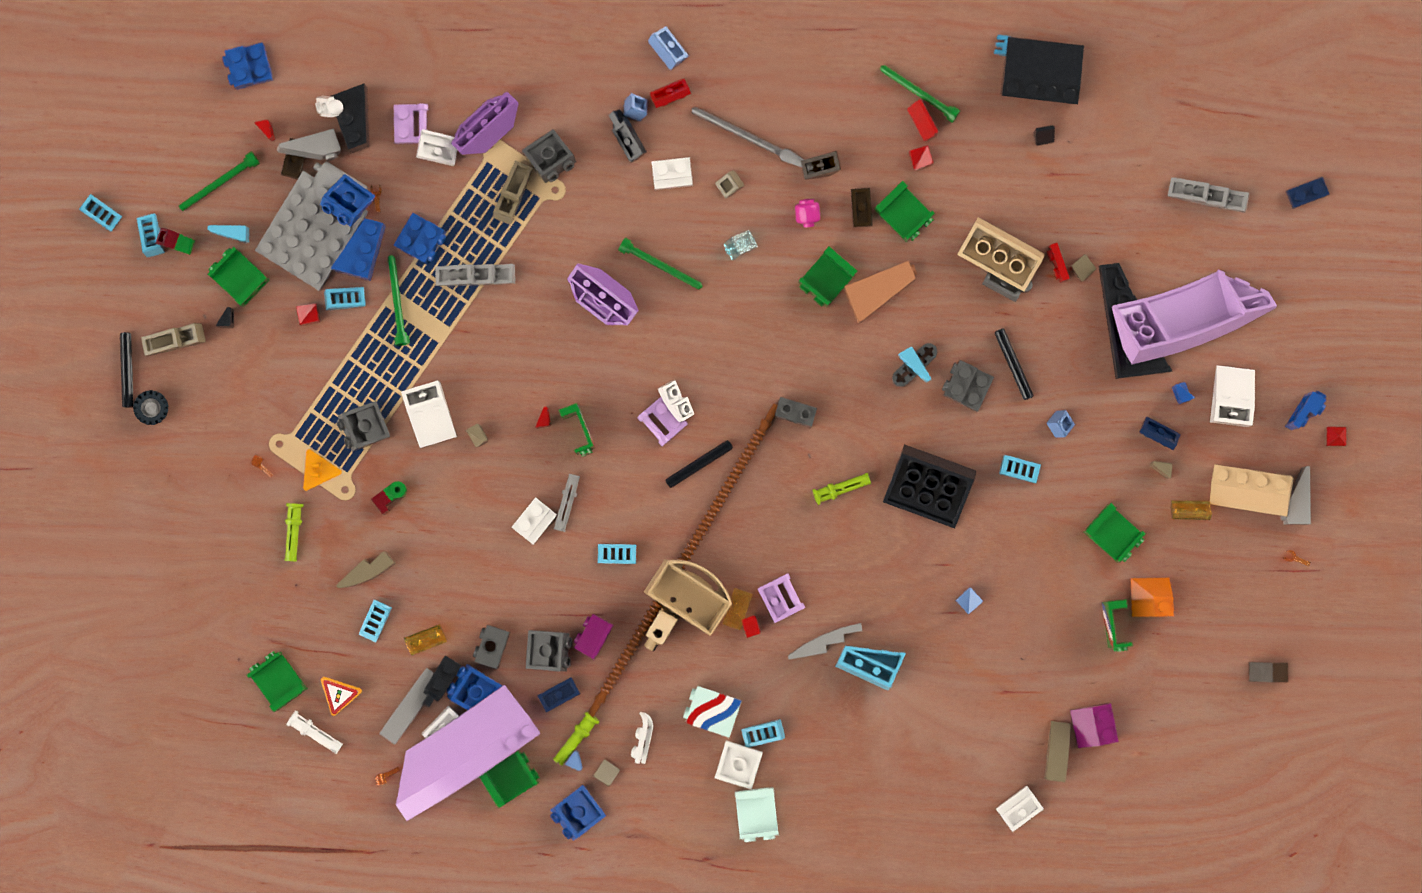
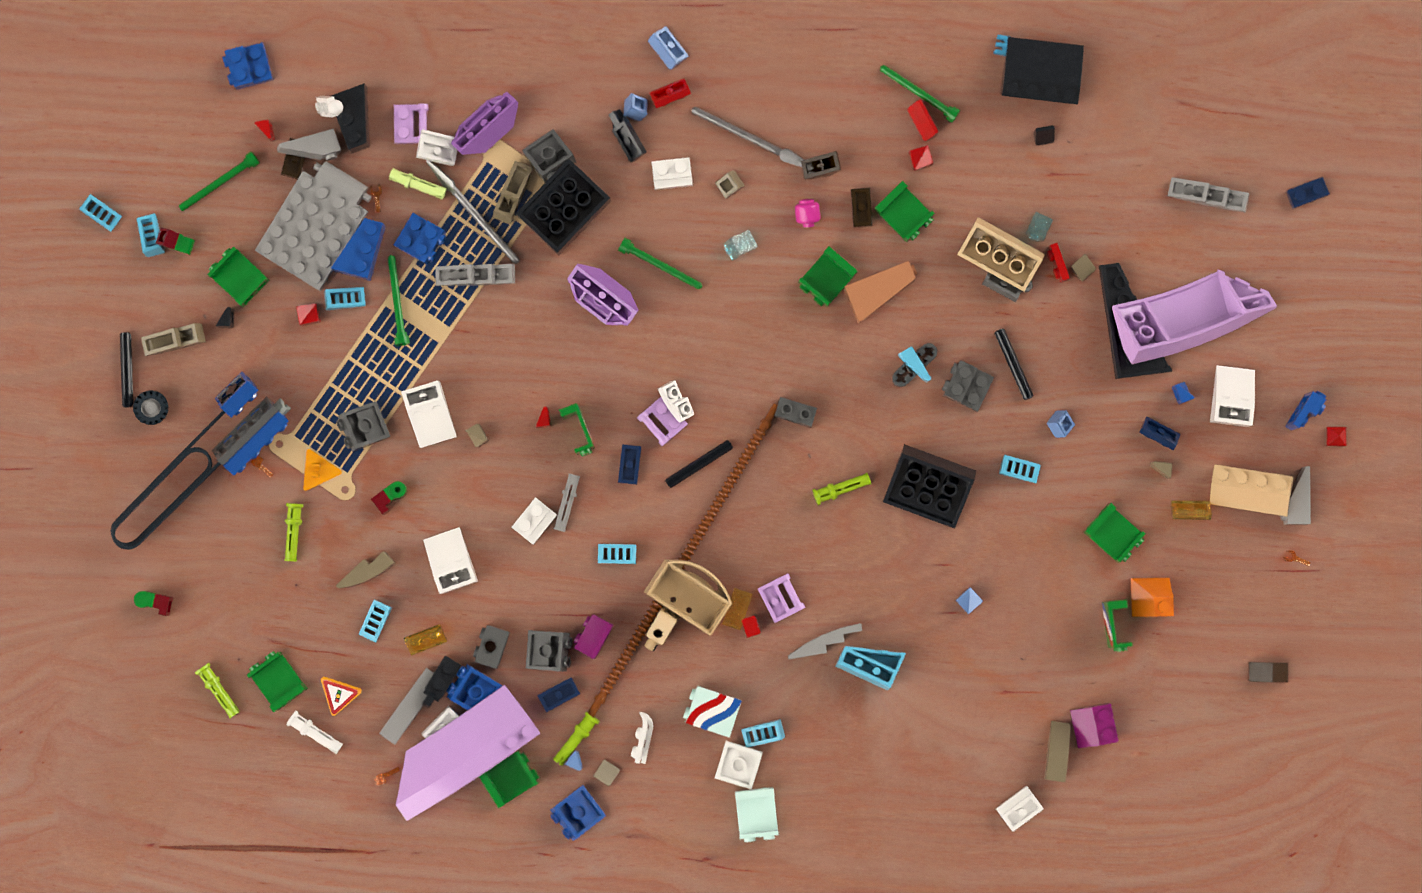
medium azure slope [208,225,249,243] -> none
blue plate [320,174,375,227] -> none
none -> piece [110,372,291,550]
none -> leg [134,591,173,616]
none -> lime pin [195,663,240,718]
none -> yellowish green pin [389,168,447,200]
none -> white slope [423,527,478,594]
none -> flat silver piece [426,160,520,264]
none -> black slope [516,159,611,256]
none -> dark blue plate [618,444,641,485]
none -> clear light blue bracket [1026,212,1053,242]

